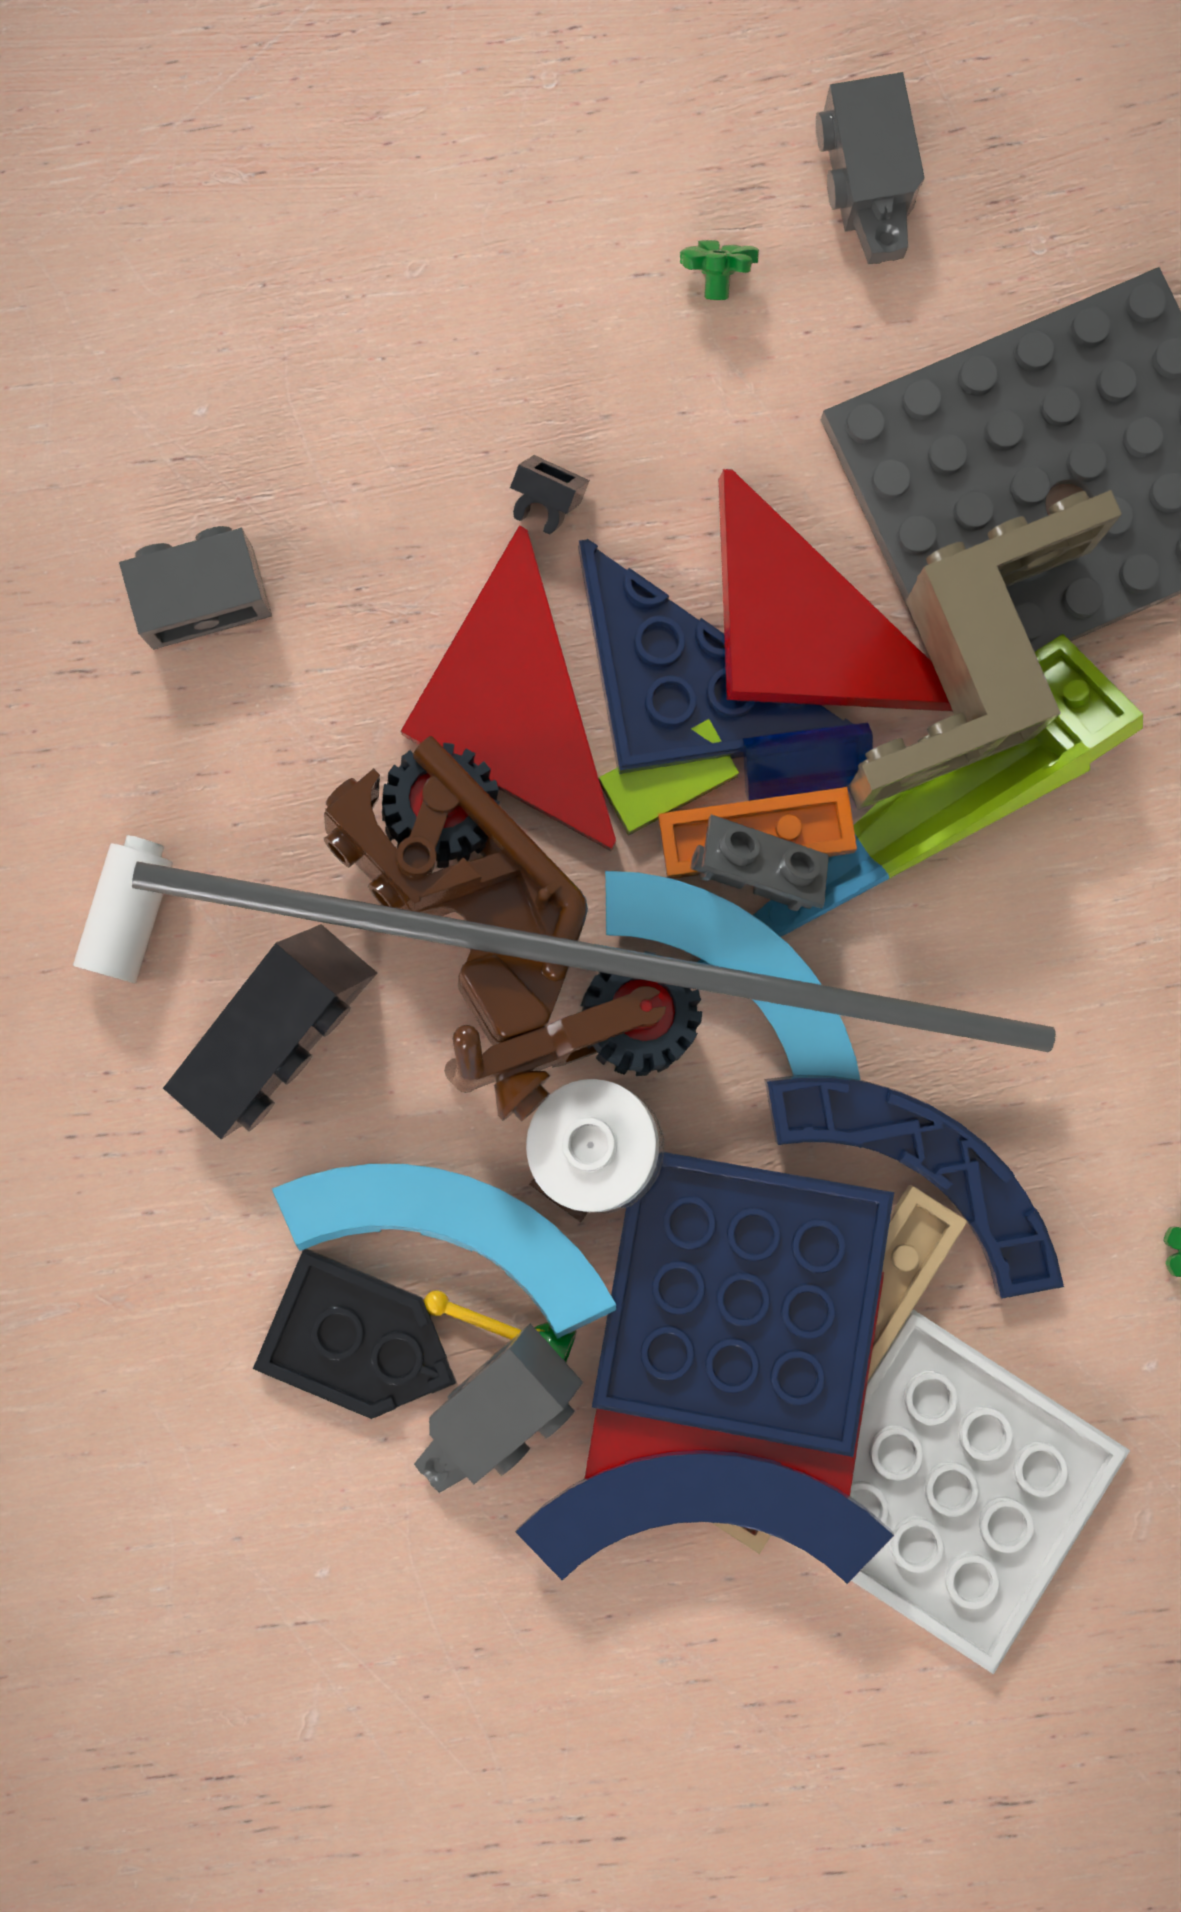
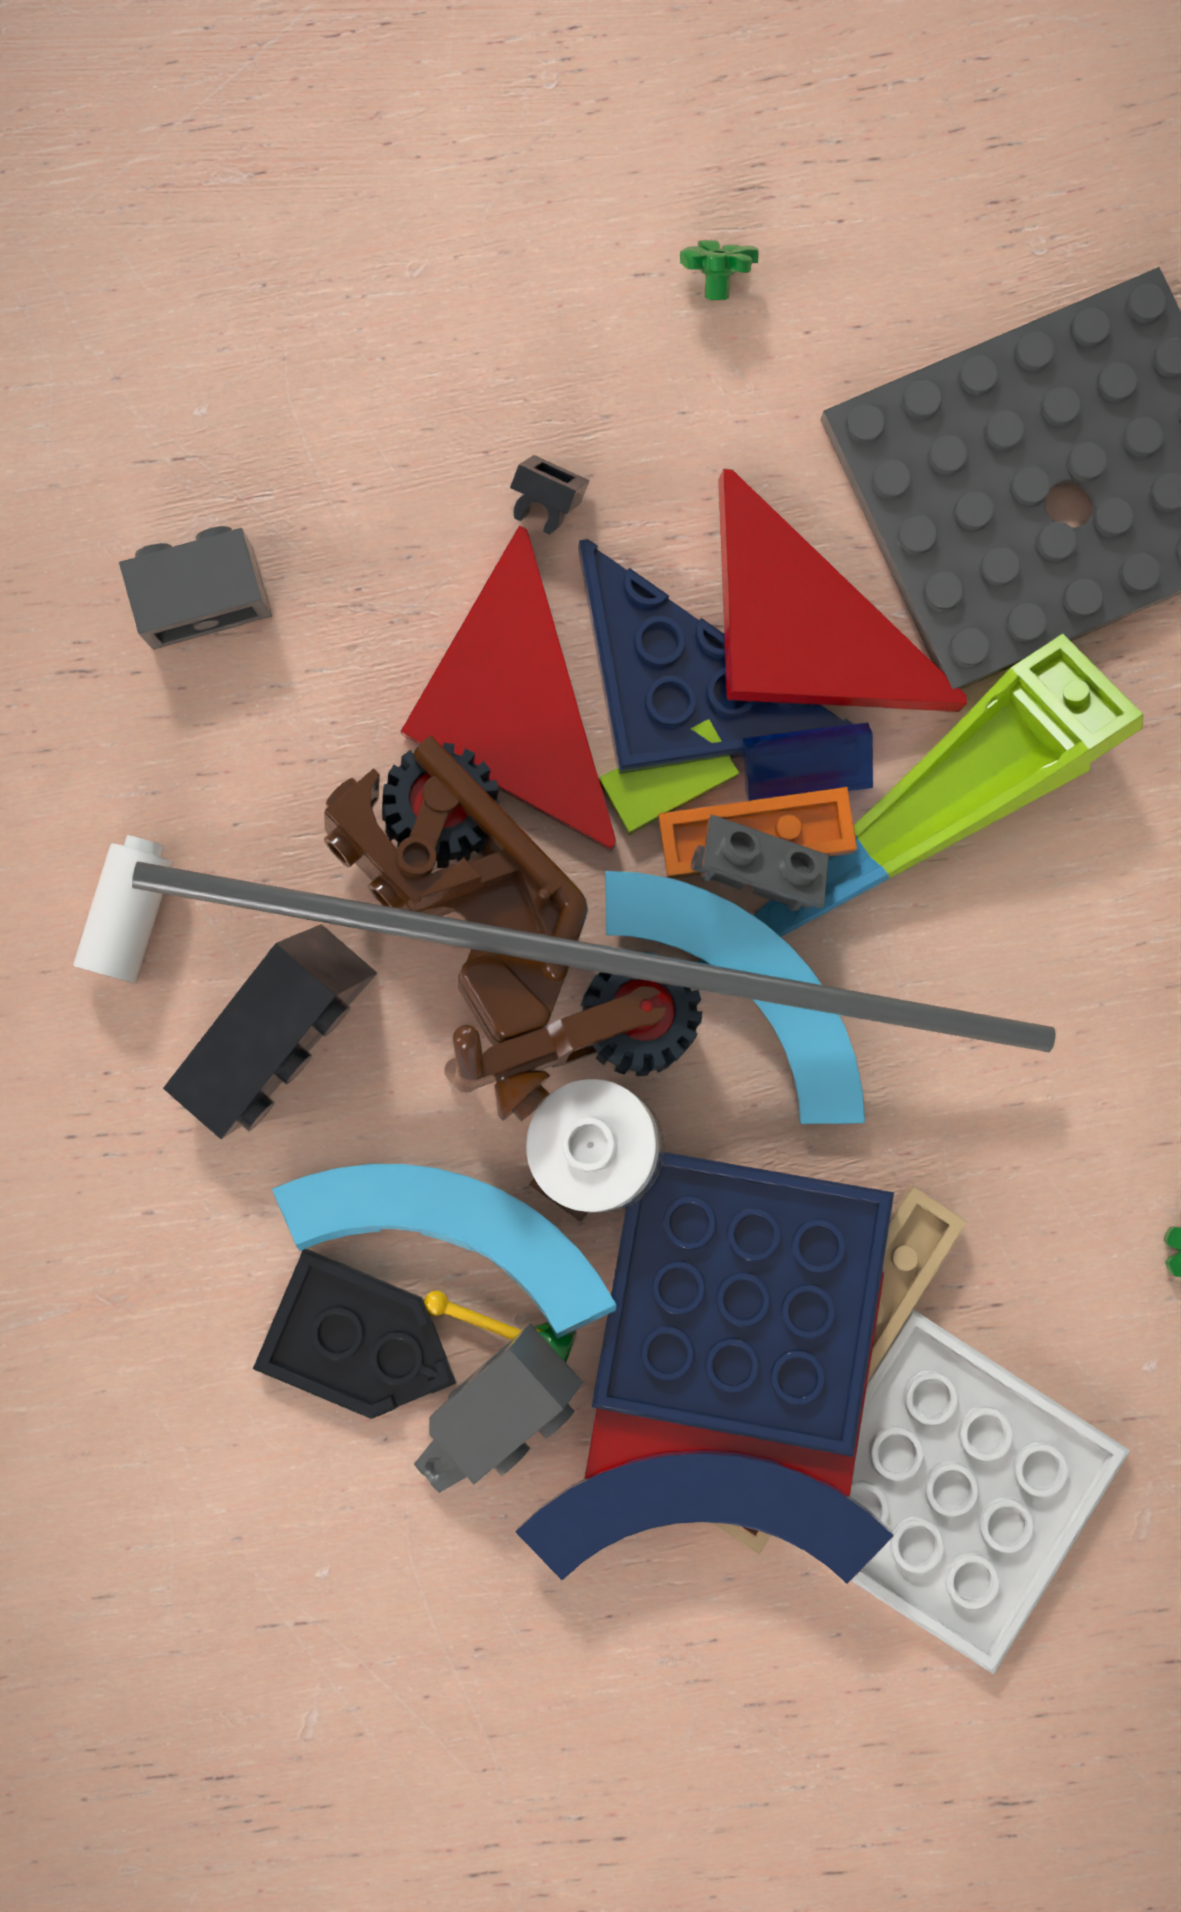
dark blue tile [764,1075,1064,1299] -> none
dark grey hinge [816,72,925,264] -> none
dark tan bracket [848,490,1122,810] -> none

